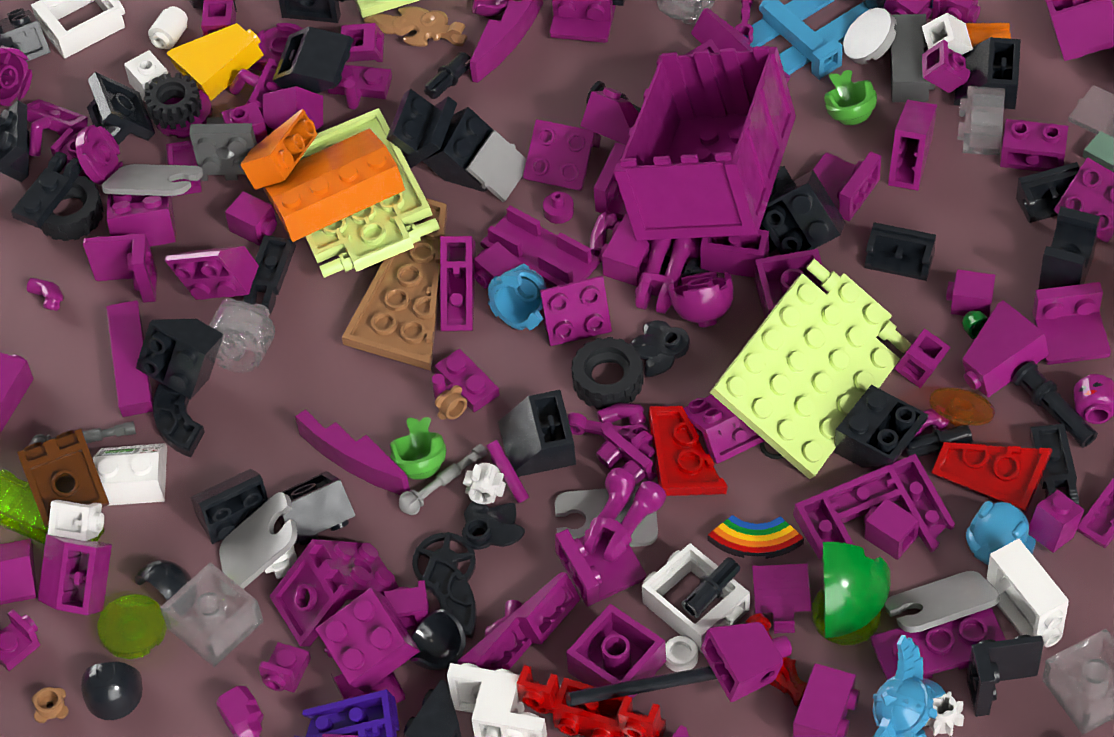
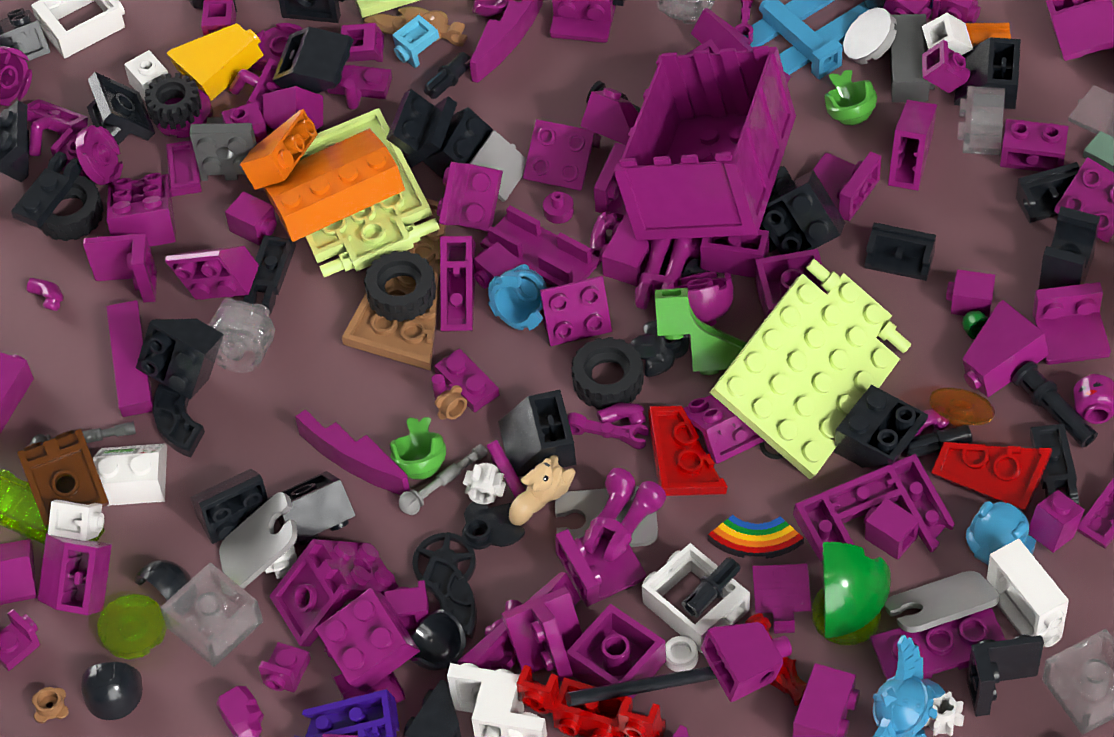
light grey piece [102,164,203,196] -> none
white brick [148,6,188,49] -> none
magenta hips [596,427,657,484] -> none
magenta brick [894,328,951,388] -> none
none -> black tyre [364,250,436,322]
none -> medium azure bracket [392,15,440,68]
none -> magenta bracket [437,162,503,231]
none -> magenta bracket [501,587,582,681]
none -> tan animal [509,455,576,526]
none -> bright green arch [655,288,747,375]

